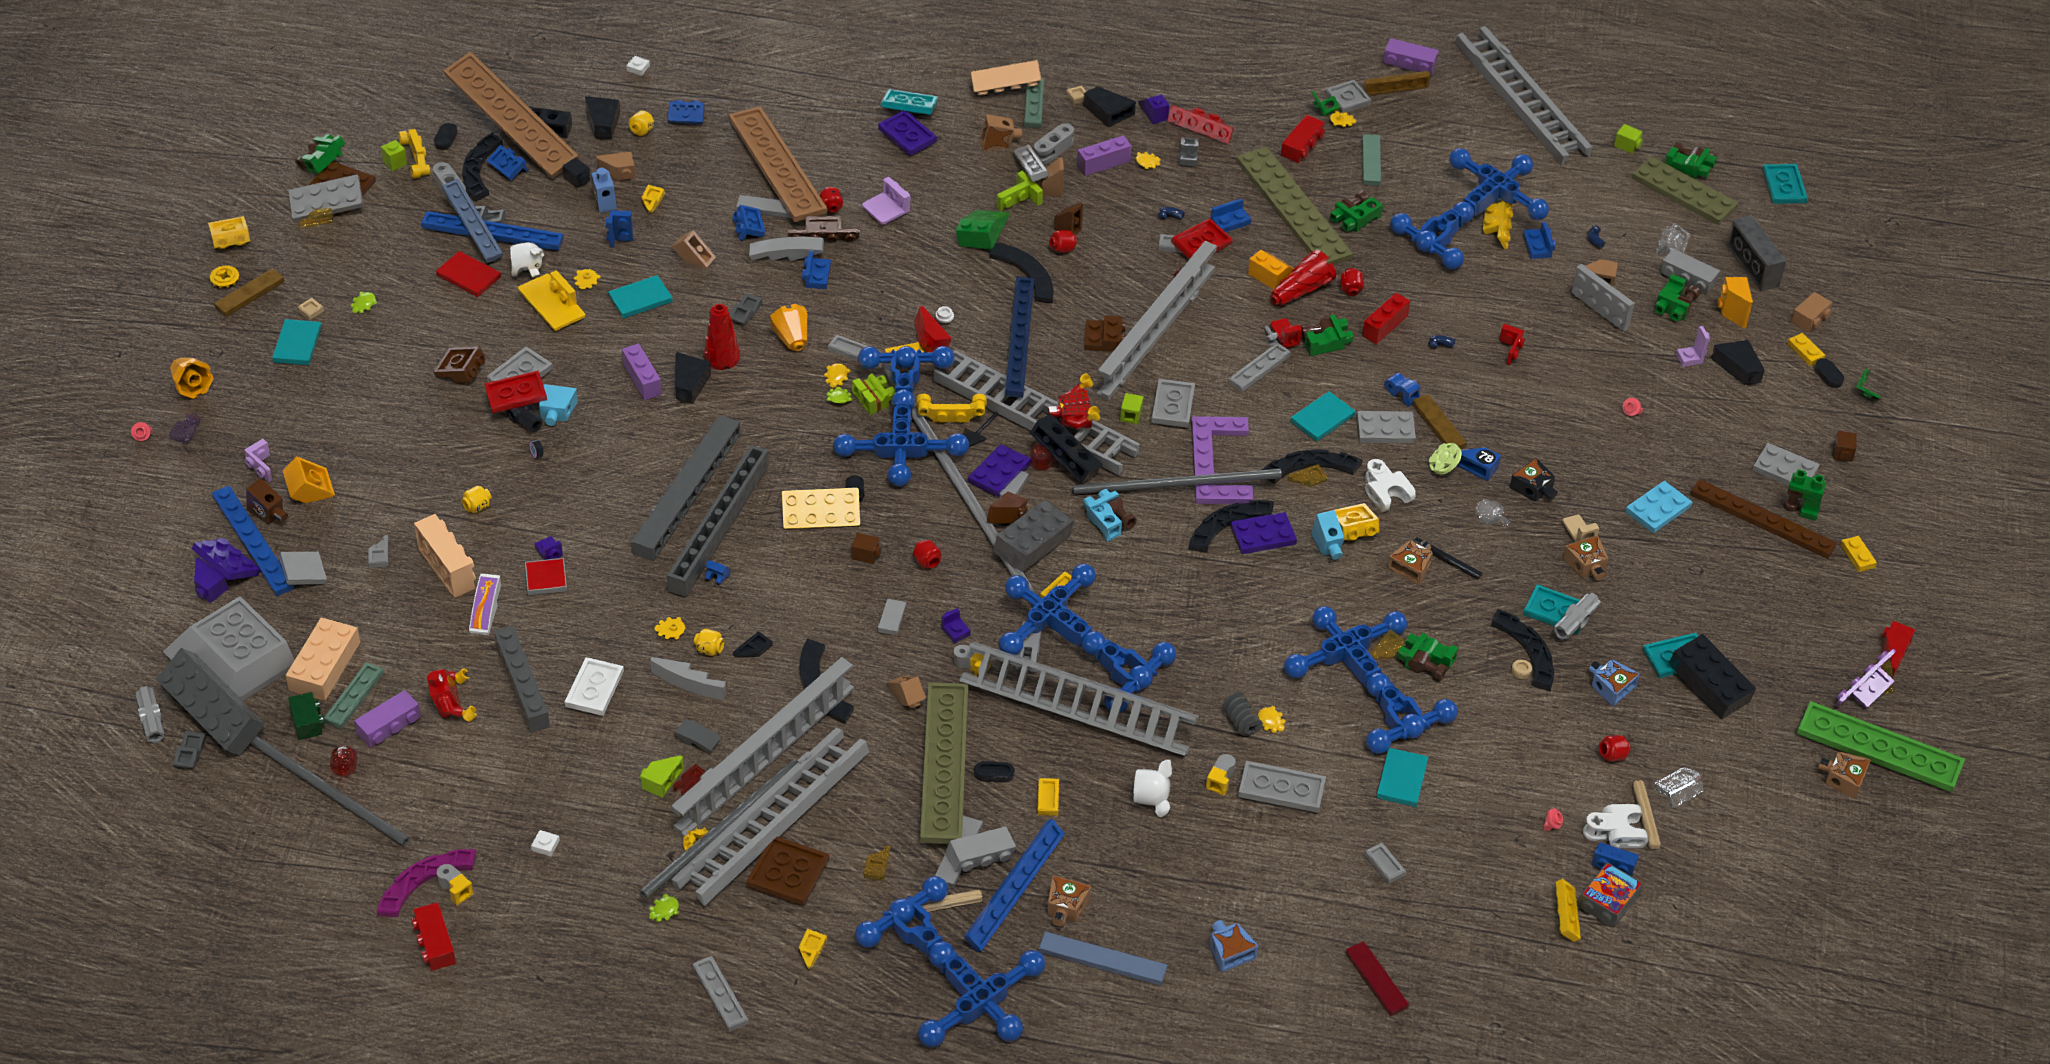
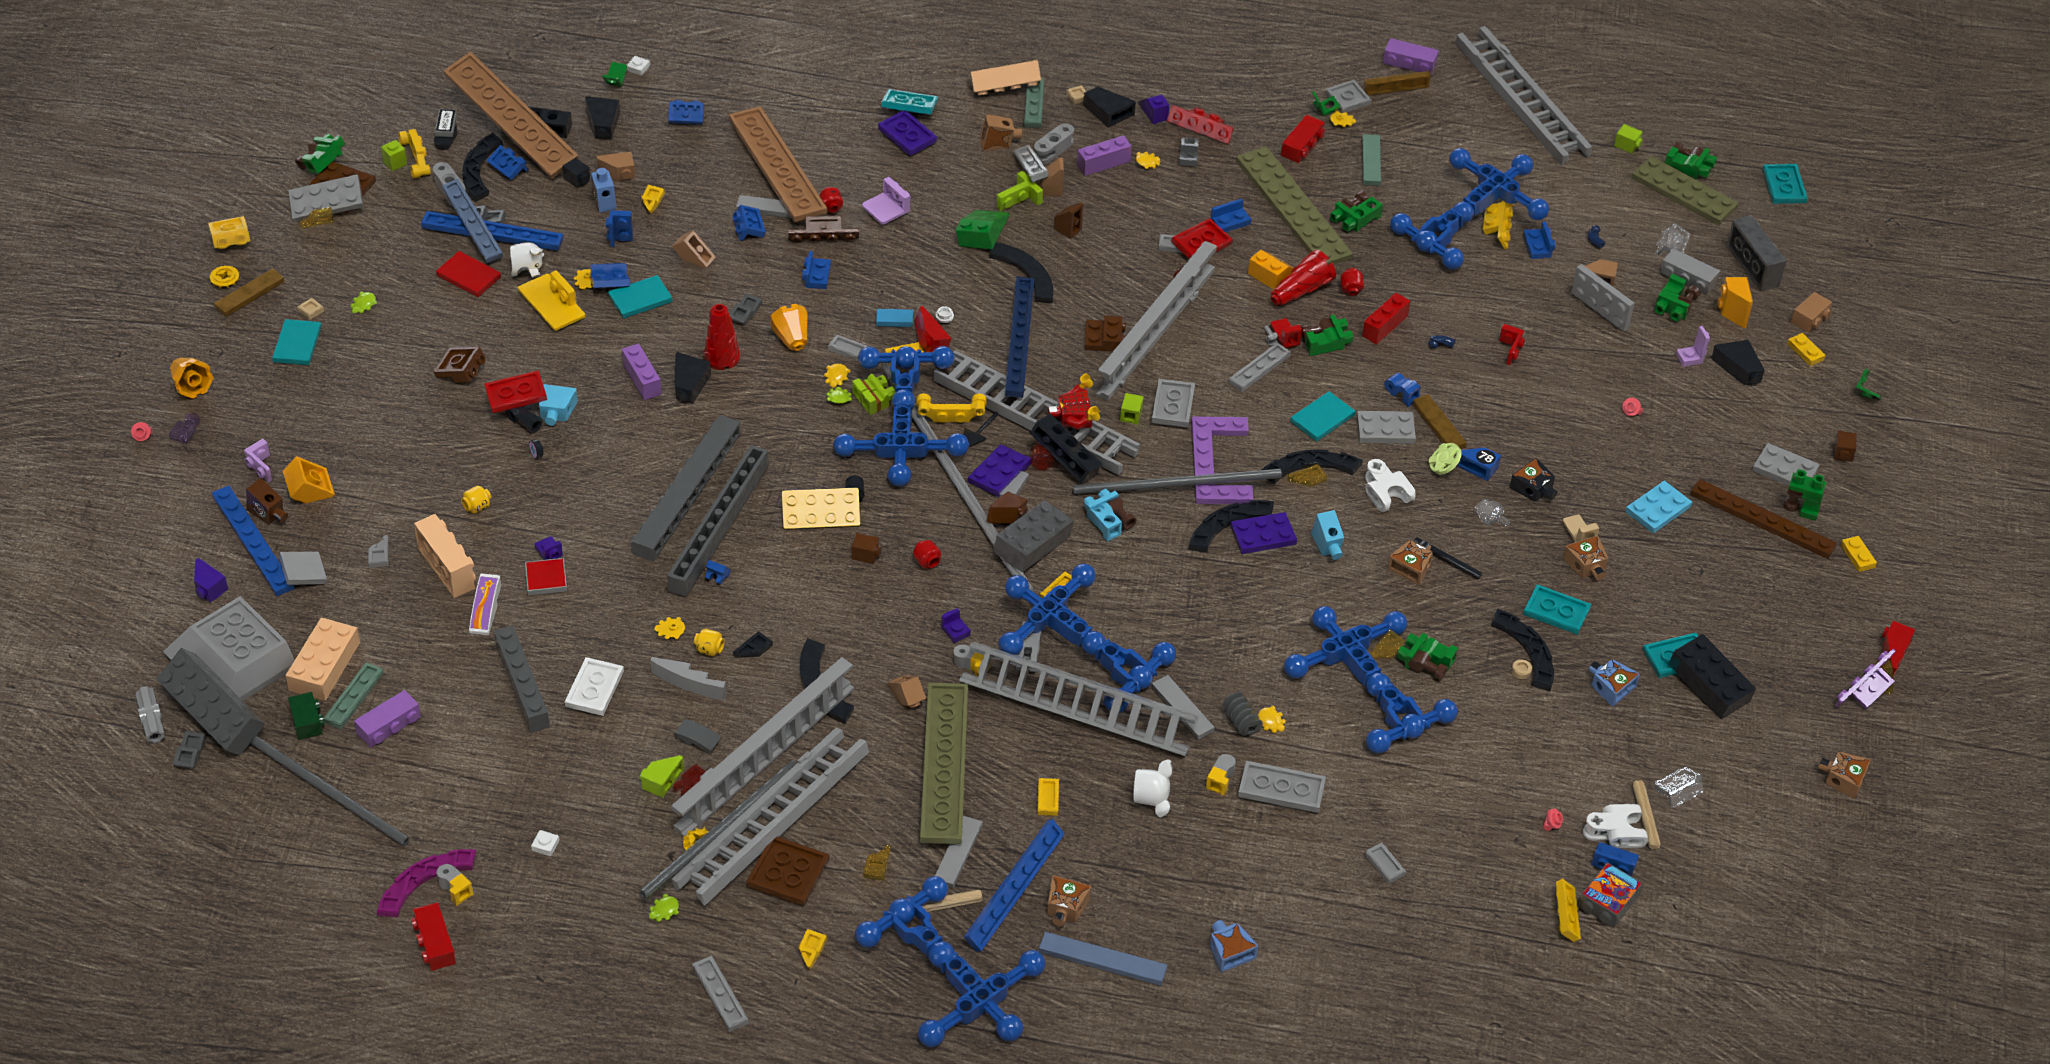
dark purple plate [192,538,260,580] -> none
clear red head [330,746,358,776] -> none
red torso [427,669,477,722] -> none
light grey plate [487,347,553,382] -> none
yellow head [629,111,654,136] -> none
light grey slope [749,237,824,261] -> none
light grey tile [878,599,906,636] -> none
light grey brick [946,826,1016,872] -> none
black tile [974,761,1015,783] -> none
red head [1049,230,1077,253] -> none
dark blue arm [1158,207,1185,220] -> none
yellow plate [1331,503,1379,540] -> none
dark red tile [1345,941,1409,1016] -> none
teal tile [1377,748,1429,807] -> none
light grey piece [1553,593,1601,640] -> none
red head [1599,735,1630,762] -> none
bright green plate [1797,701,1965,792] -> none
black tile [1815,359,1844,388] -> none
none -> tile [435,109,457,137]
none -> blue bracket [590,263,630,288]
none -> green bracket [602,62,628,86]
none -> dark azure tile [876,309,913,327]
none -> light grey tile [1152,675,1215,740]

